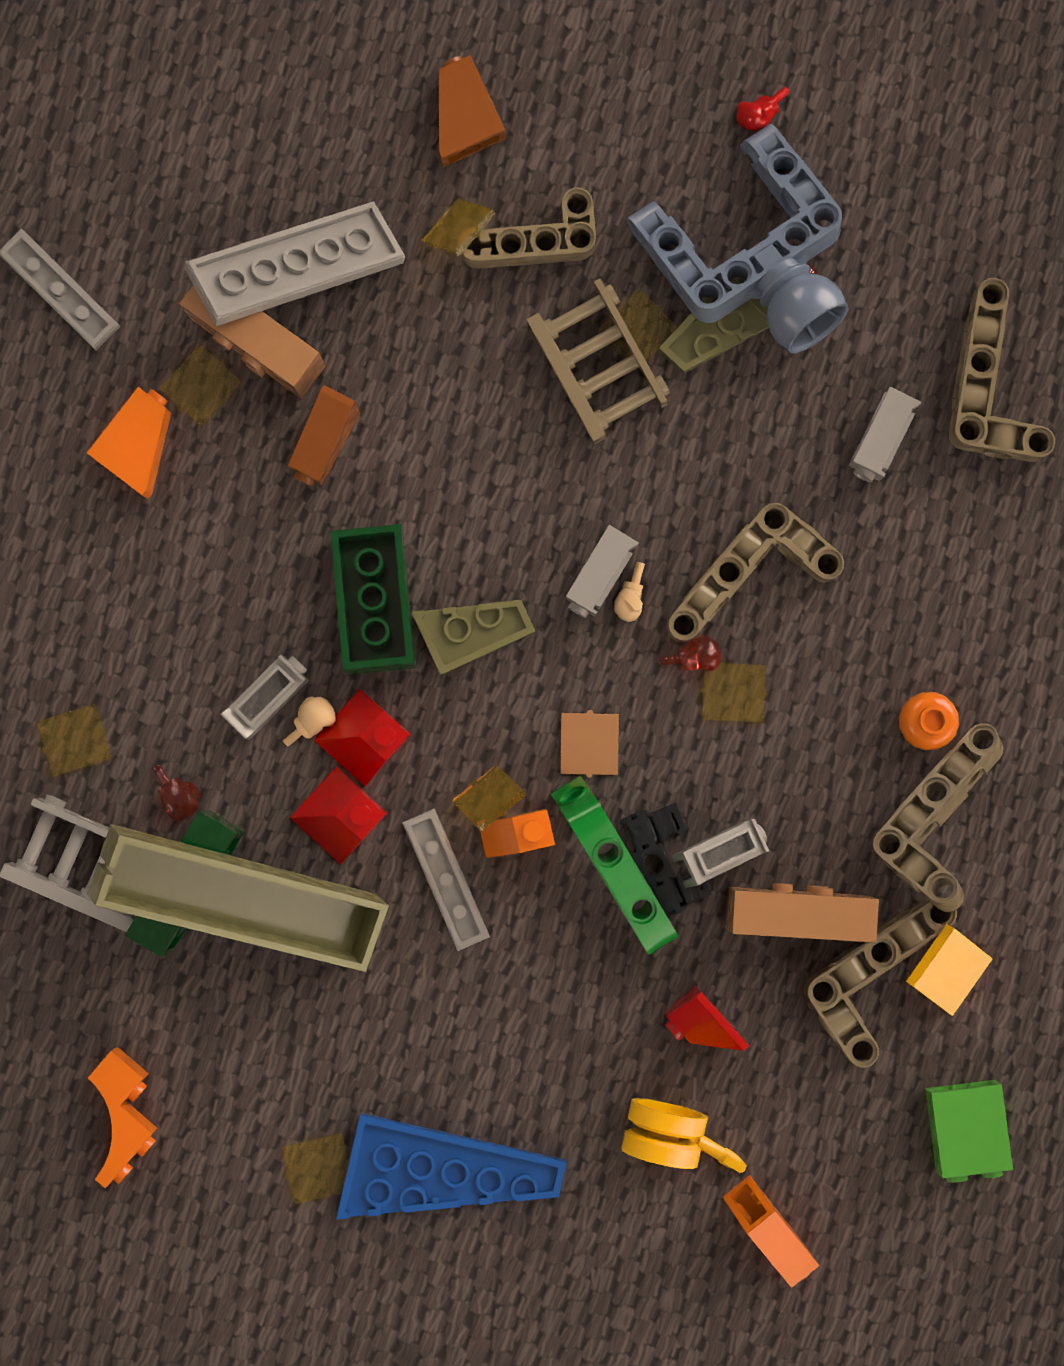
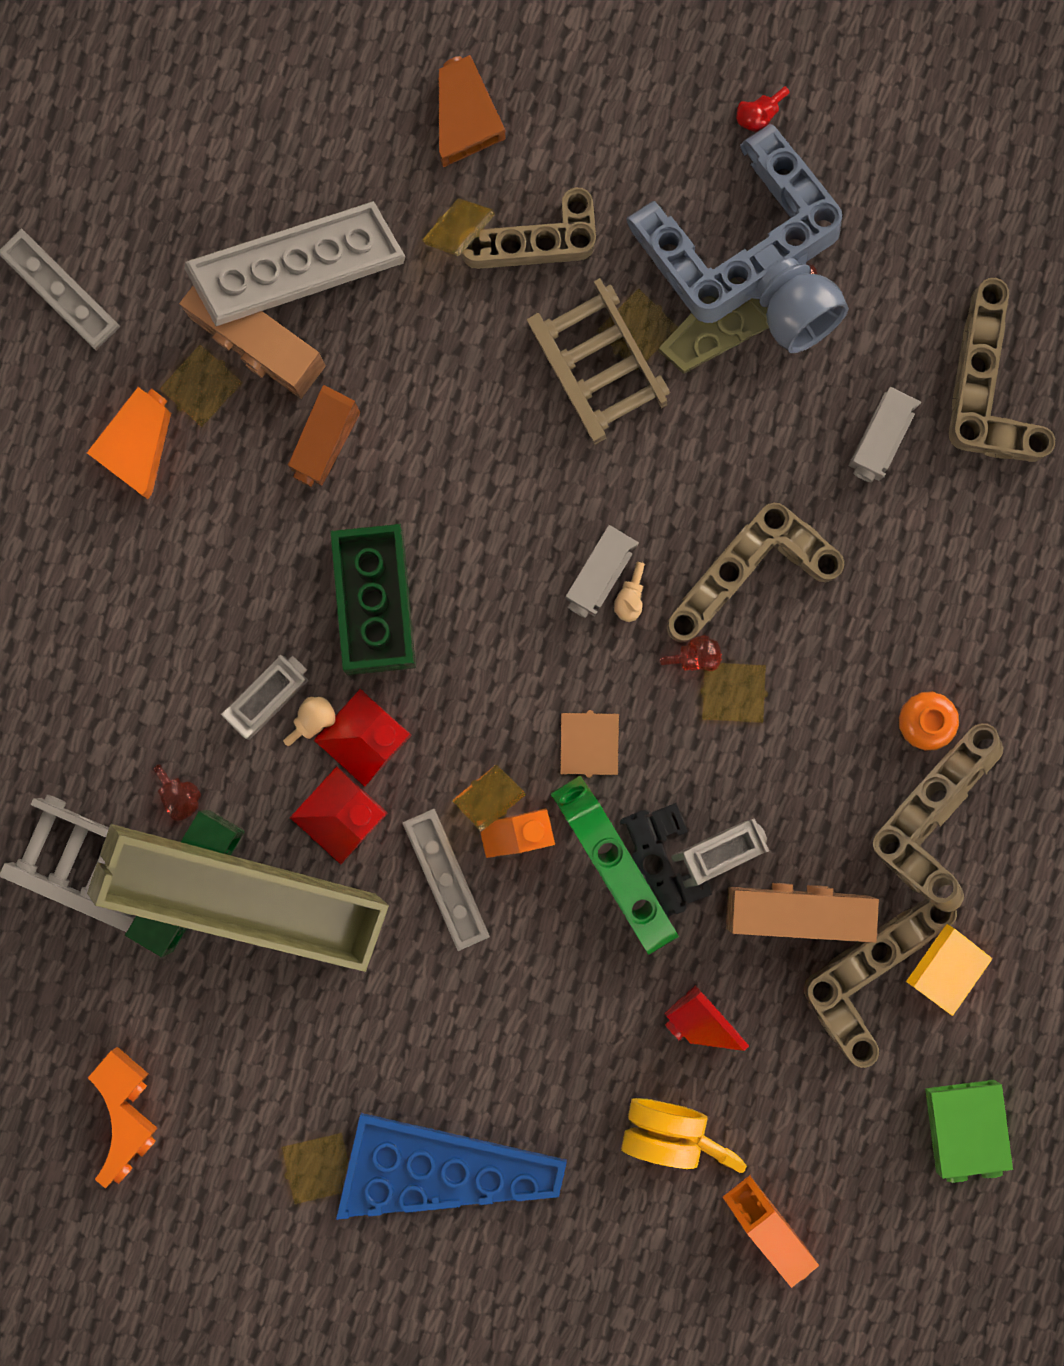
clear yellow piece [37,704,112,777] -> none
olive wing [412,600,536,675] -> none

